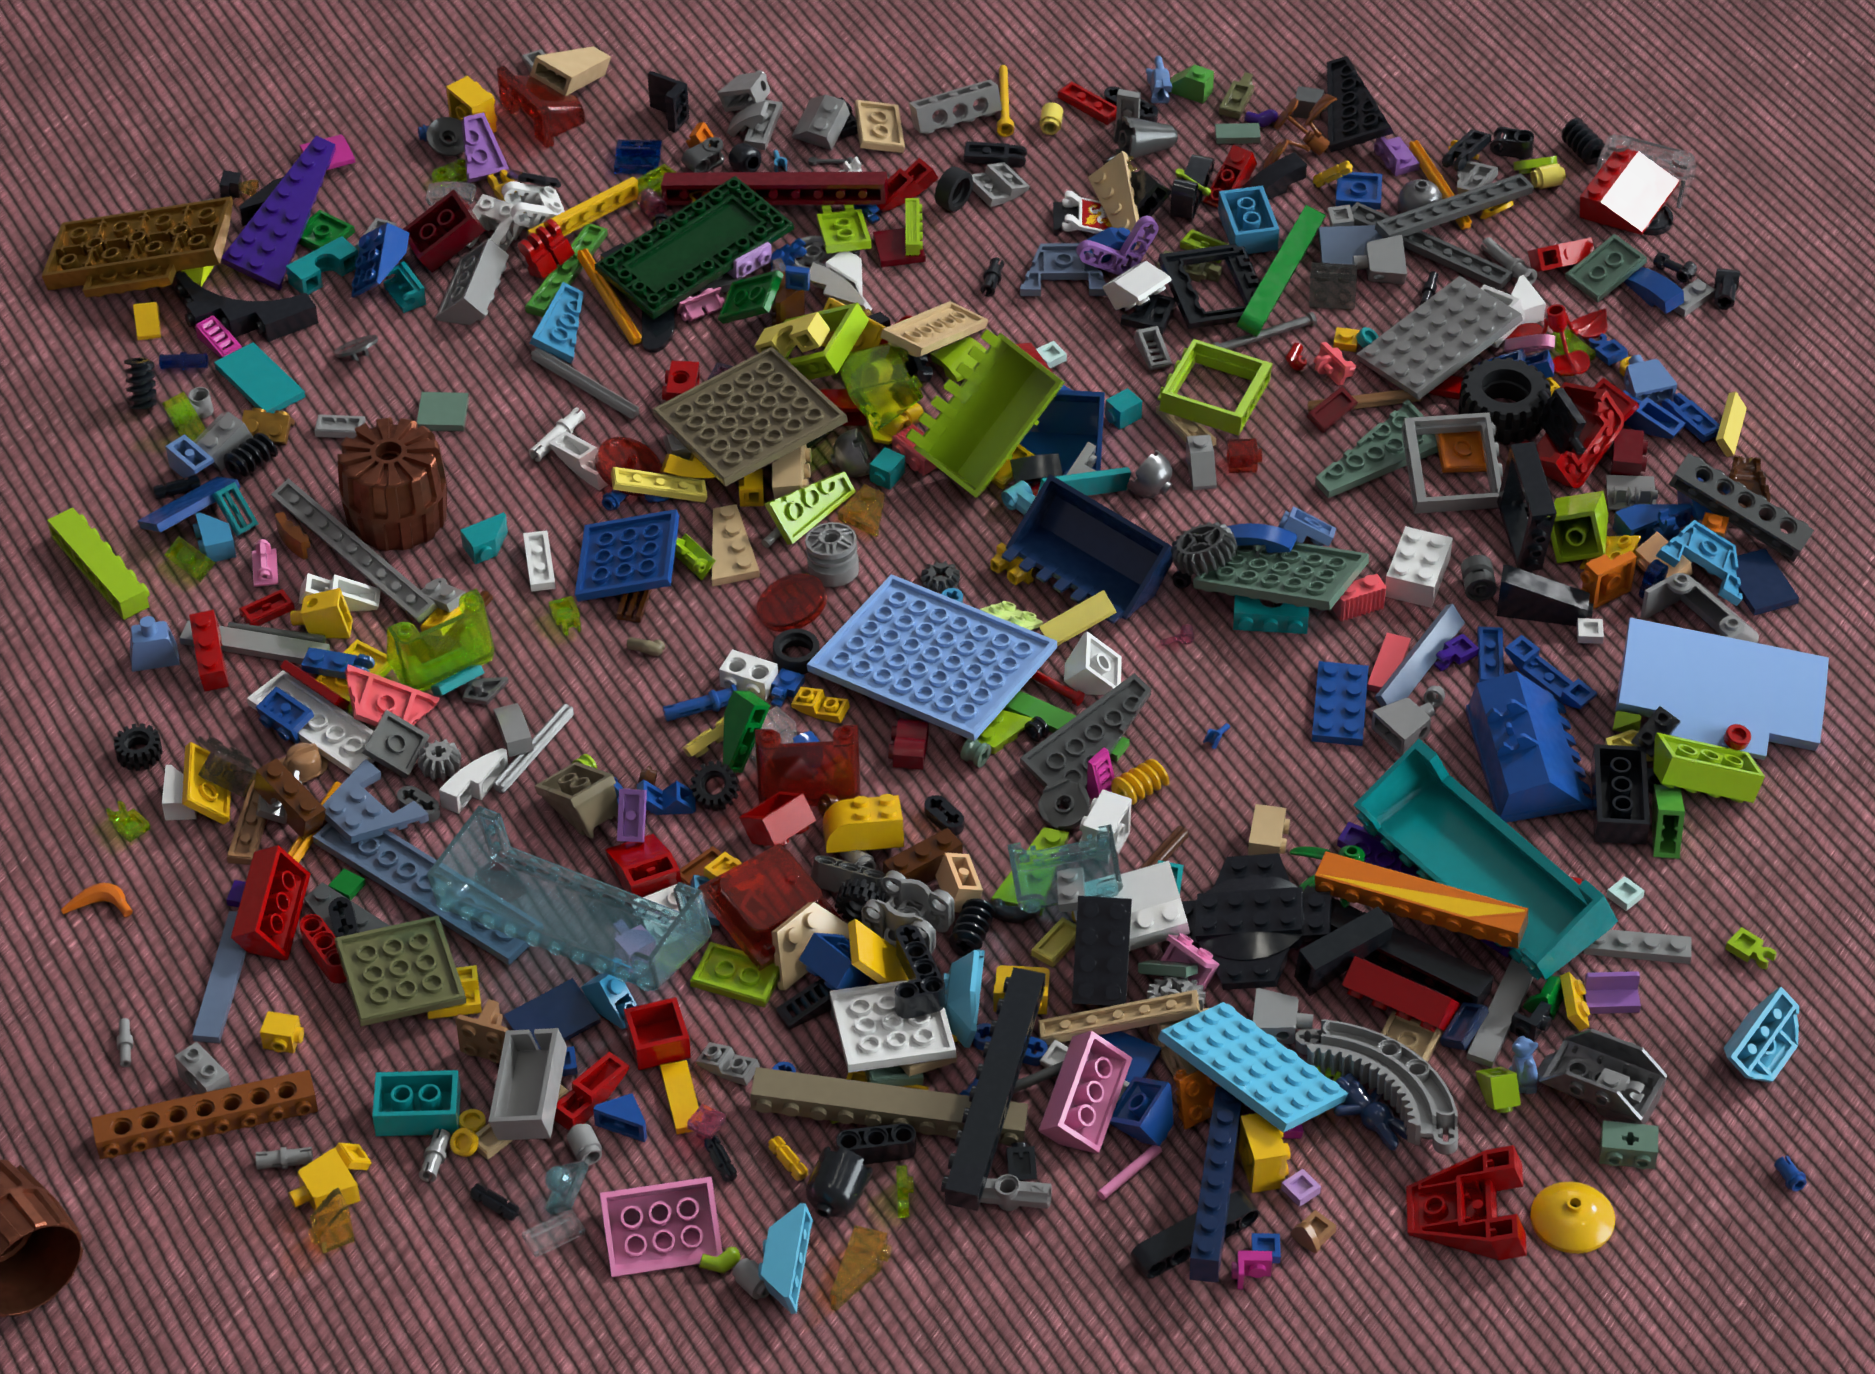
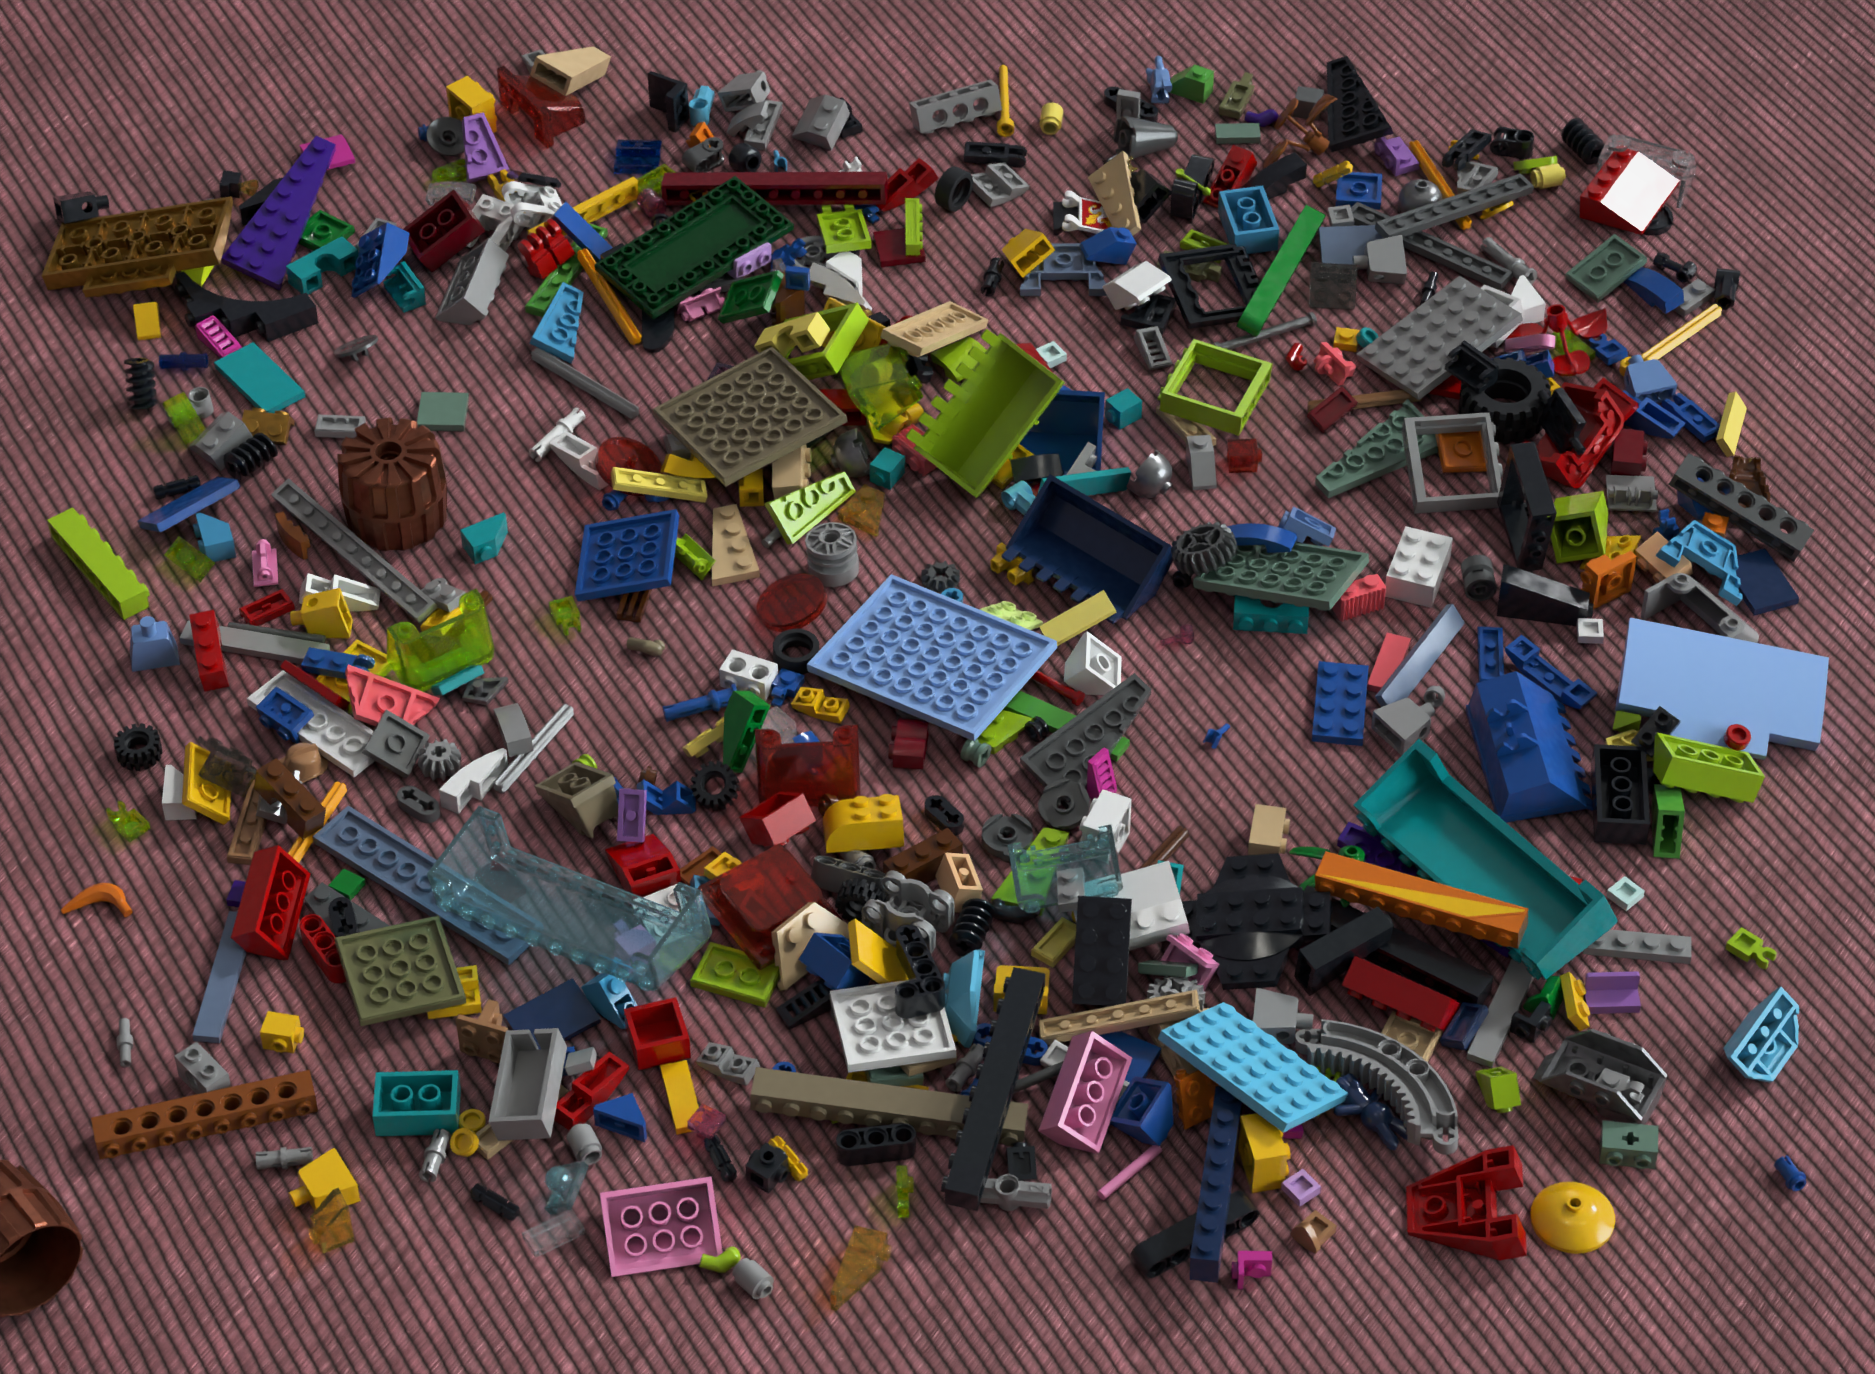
medium blue slope [165,434,214,478] -> none
teal tile [212,482,259,537] -> none
sand blue wing [322,759,429,844] -> none
yellow tile [335,1143,372,1170] -> none
white plate [523,530,556,592] -> none
red brick [662,360,700,402] -> none
medium azure wedge [758,1203,813,1314] -> none
black cylinder [806,1146,873,1218] -> none
dark grey hinge [808,157,854,166] -> none
tan tile [854,100,905,153] -> none
red tile [1058,82,1117,126] -> none
medium lavender beam [1076,216,1159,275] -> none
yellow piece [1111,759,1169,805] -> none
blue plate [1251,1233,1281,1263] -> none
dark purple plate [1434,634,1479,671] -> none
medium blue animal [1509,1036,1538,1094] -> none
red slope [1528,237,1594,272] -> none
blue slope [1613,504,1693,544] -> none
clear blue beam [1639,559,1668,599] -> none
none -> black torso [53,192,109,224]
none -> blue tile [550,202,613,263]
none -> light grey tile [565,1047,597,1076]
none -> medium azure piece [689,86,715,126]
none -> black brick [745,1142,789,1194]
none -> light grey pin [945,1044,984,1092]
none -> dark grey plate [982,813,1033,862]
none -> yellow torso [1002,229,1055,278]
none -> black hinge [1445,340,1499,394]
none -> yellow axle [1641,304,1722,361]

